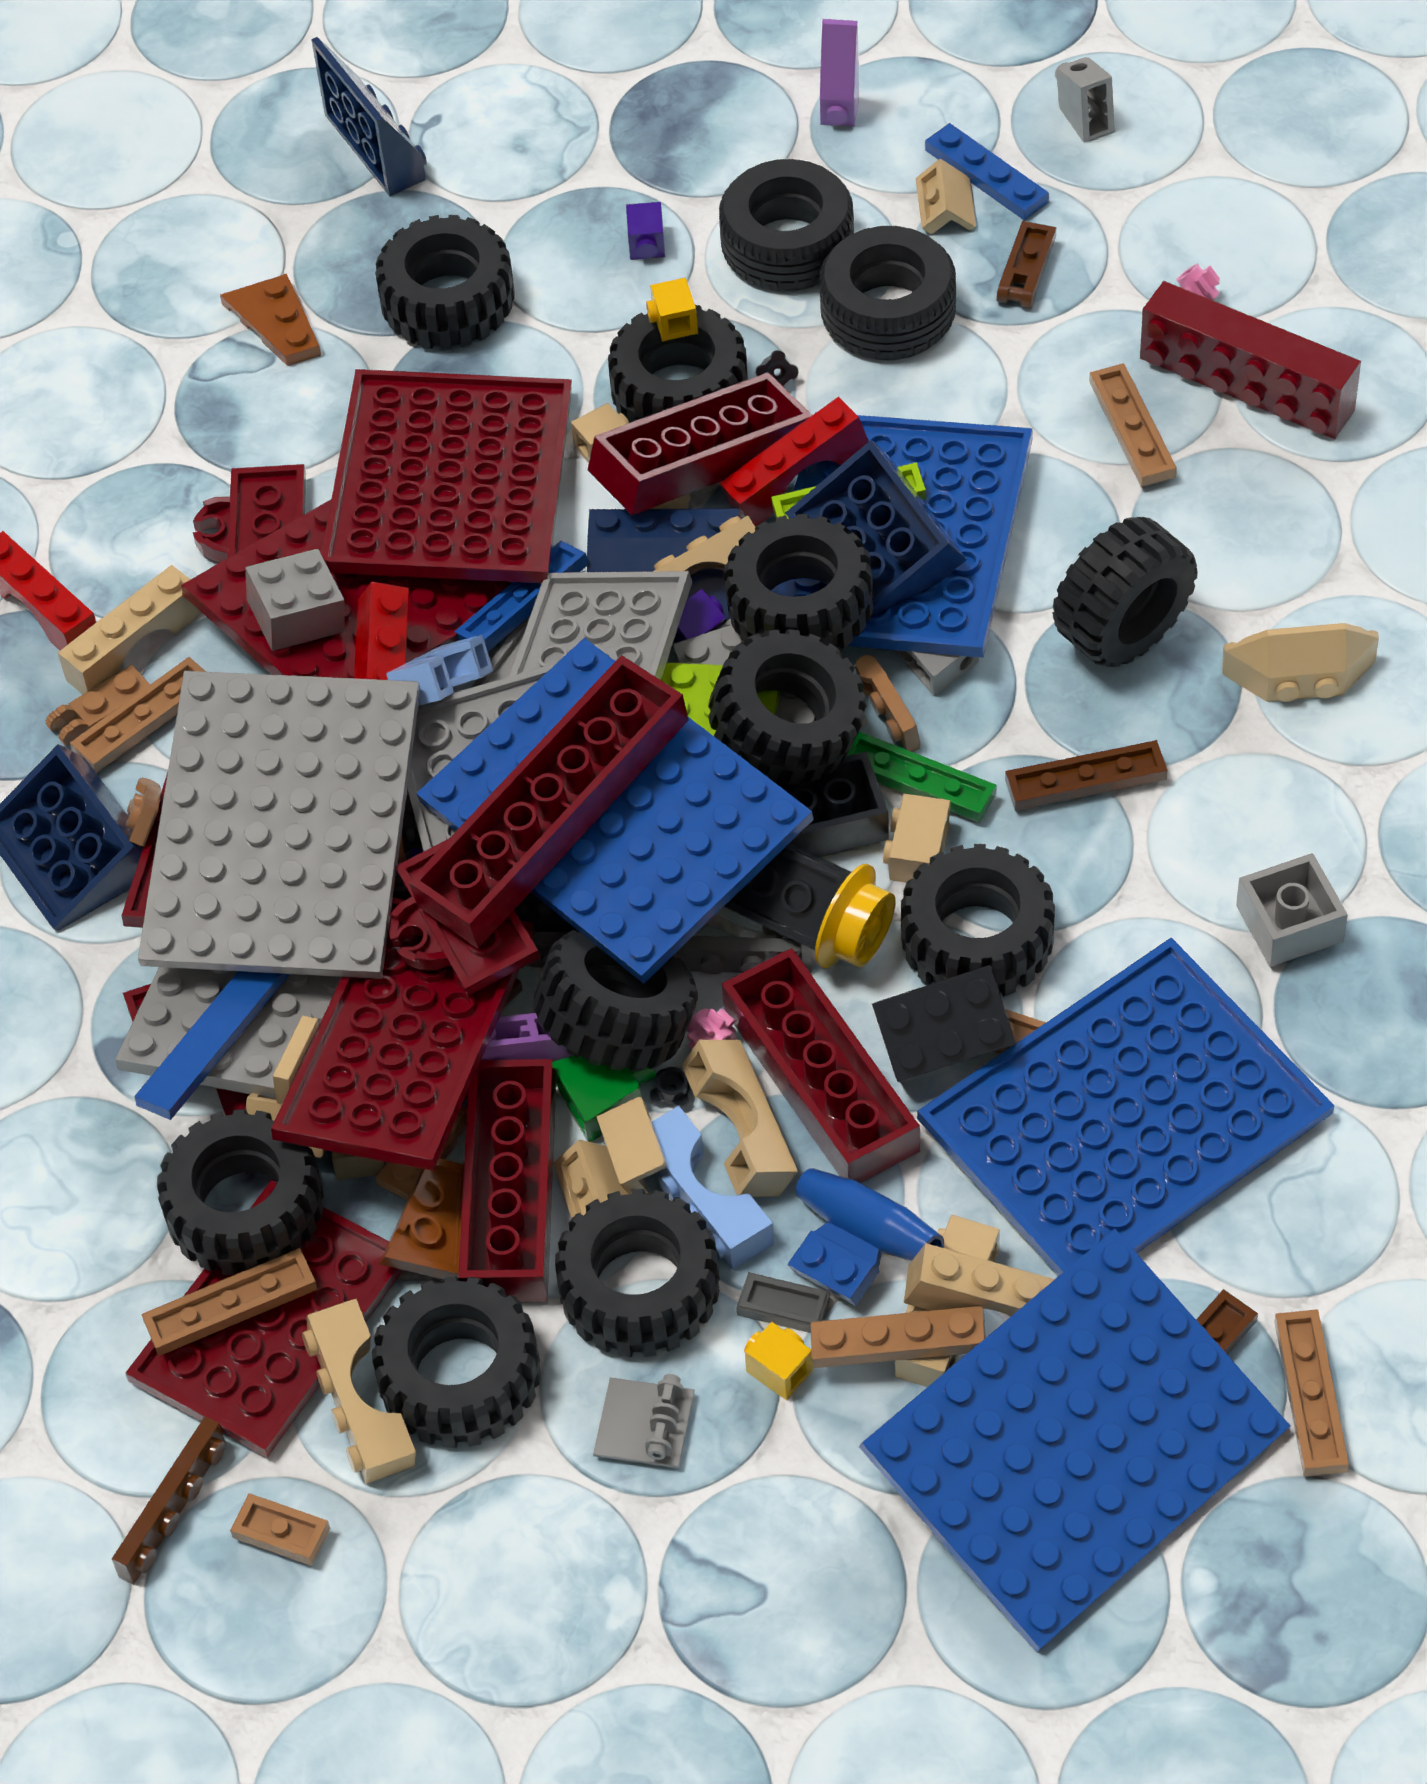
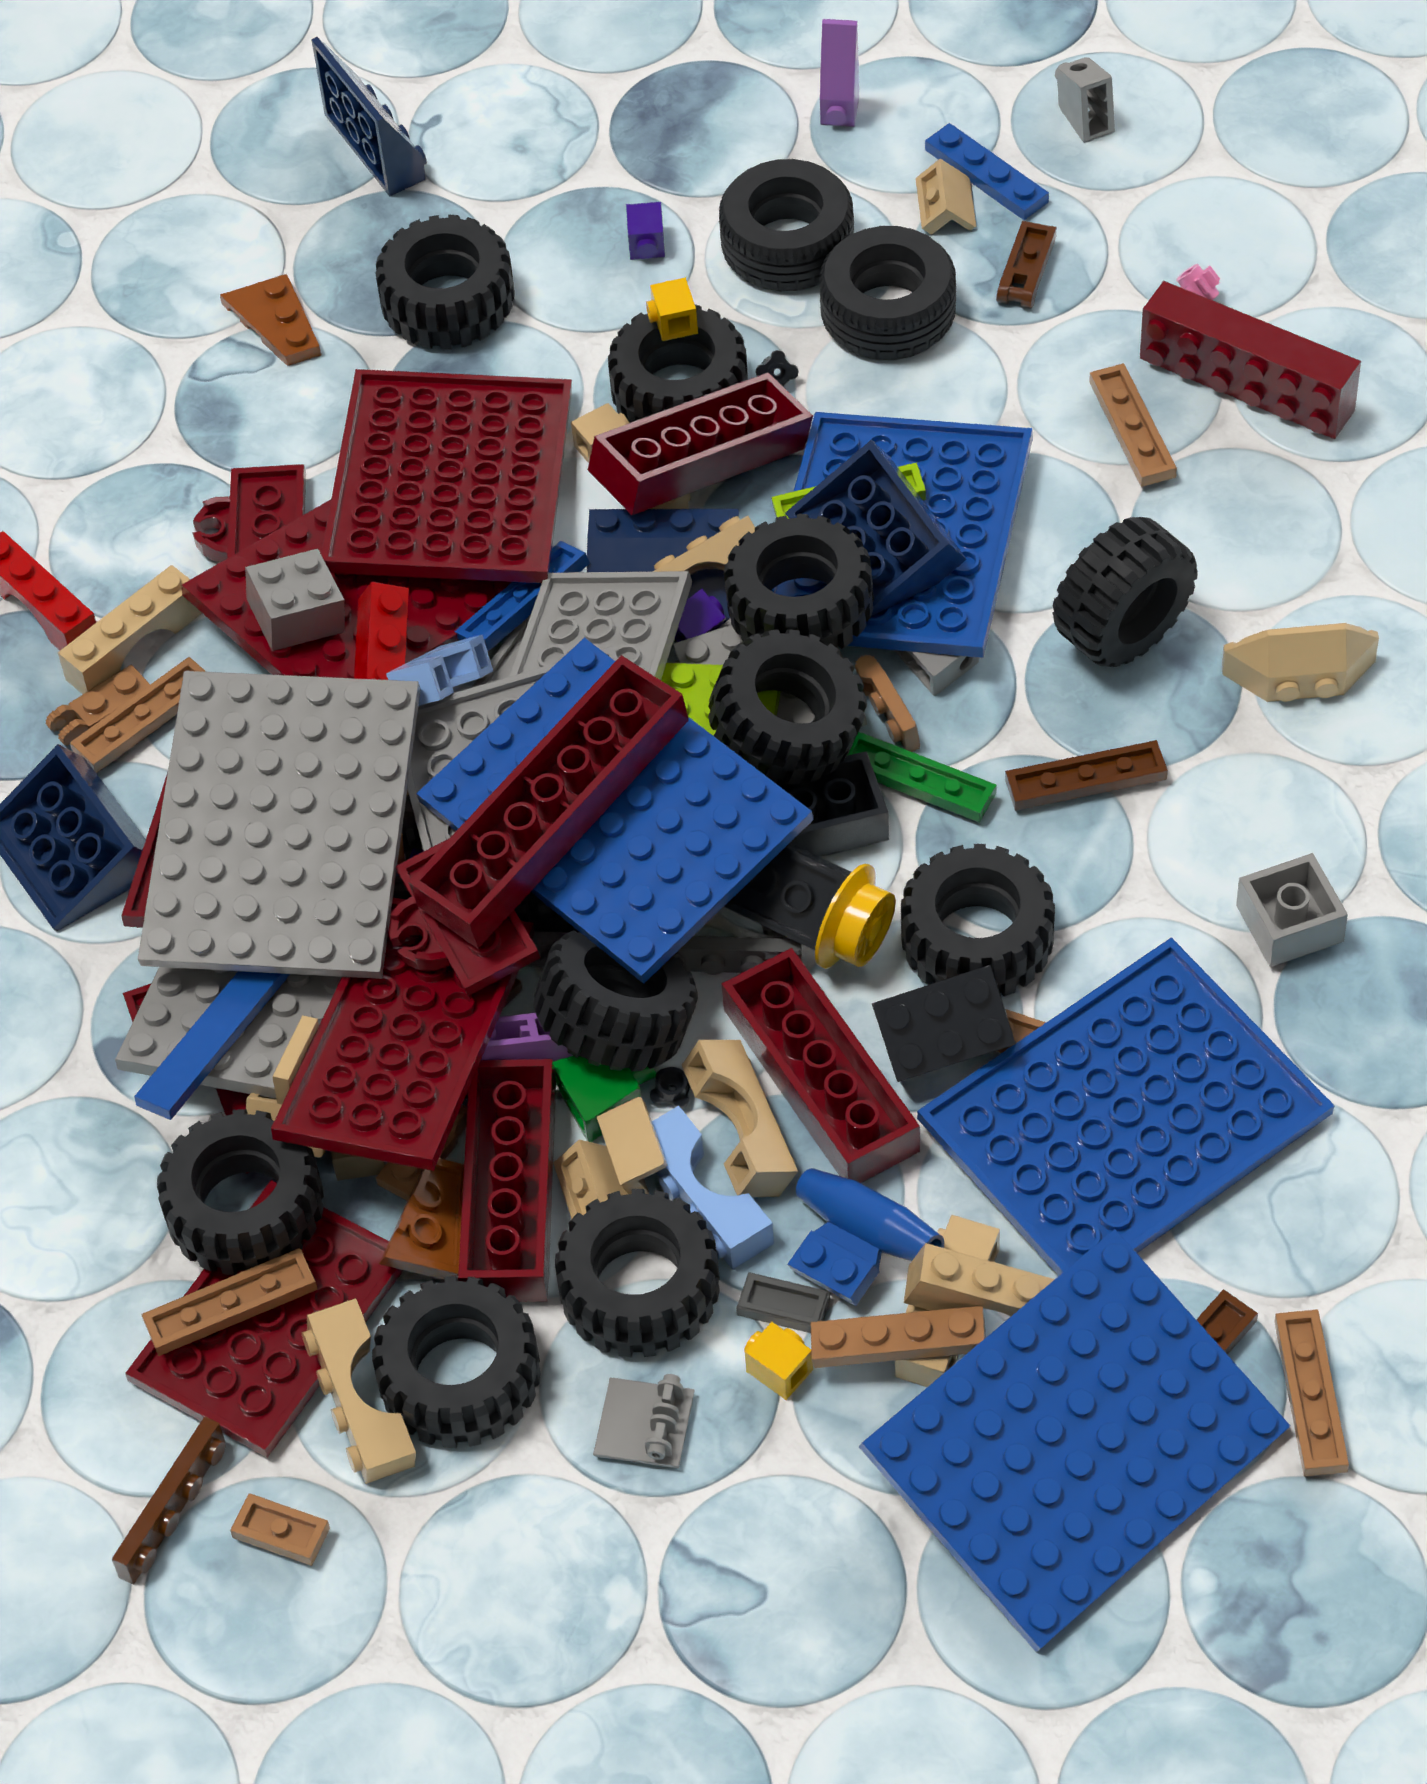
medium nougat hinge [126,777,161,846] -> none
bright pink gear [687,1008,737,1049] -> none
red arch [720,396,869,527] -> none
tan brick [883,794,950,883] -> none

